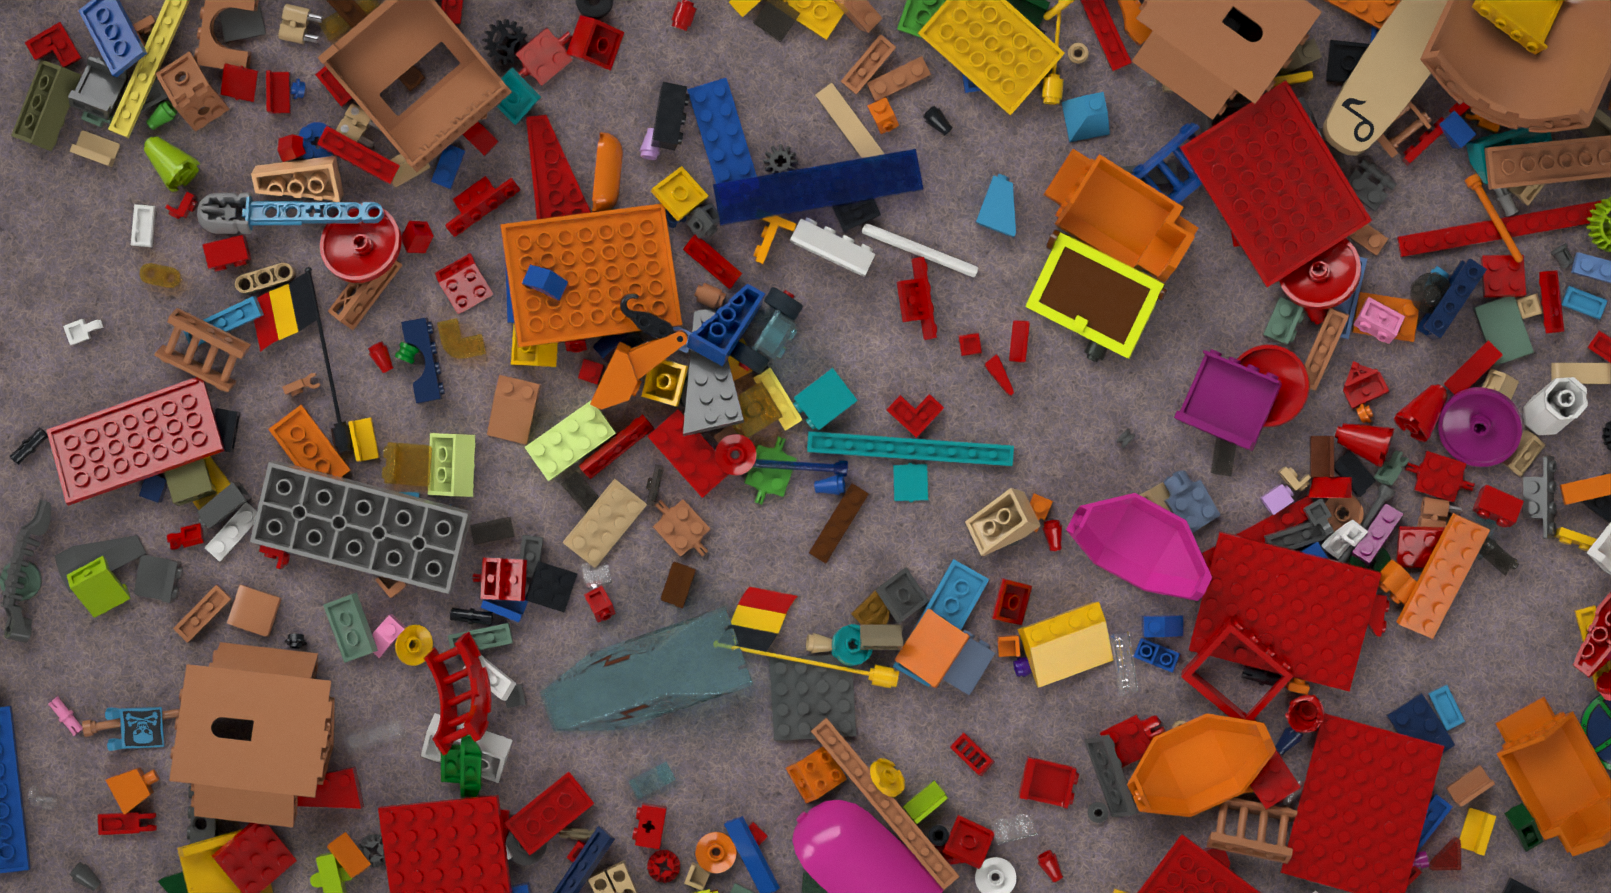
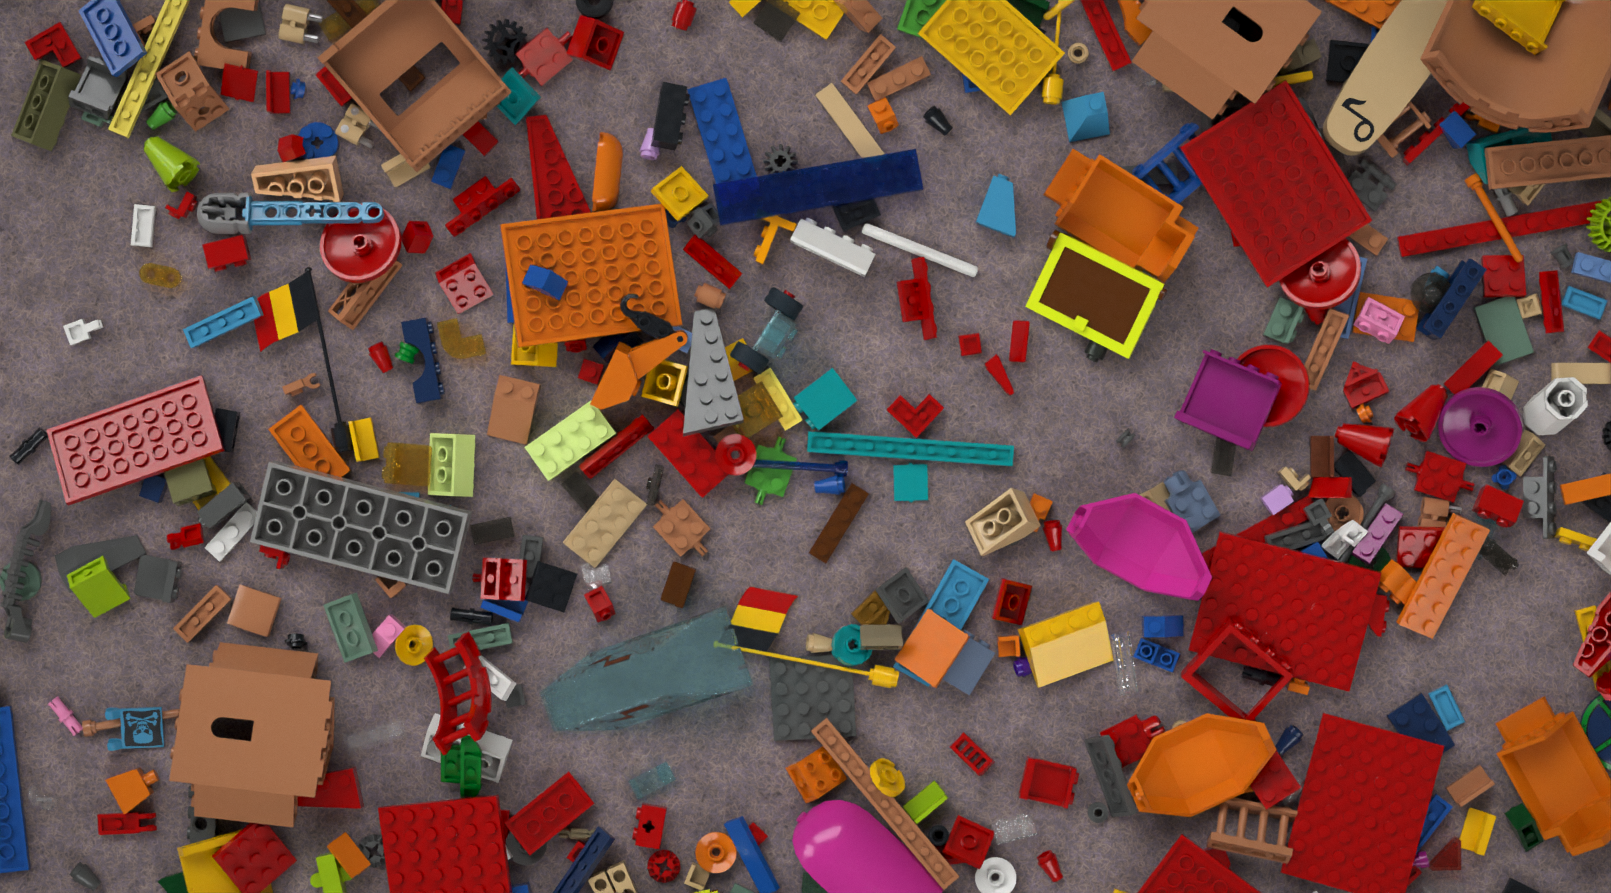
tan panel [70,131,120,167] -> none
nougat fence [154,308,251,392] -> none
tan beam [235,263,296,294] -> none
red fence [317,126,400,185] -> none
blue wedge [687,284,765,367] -> none
red hair [1285,695,1324,733] -> none
sand green plate [1374,450,1409,486] -> none
none -> blue plate [1491,465,1516,490]

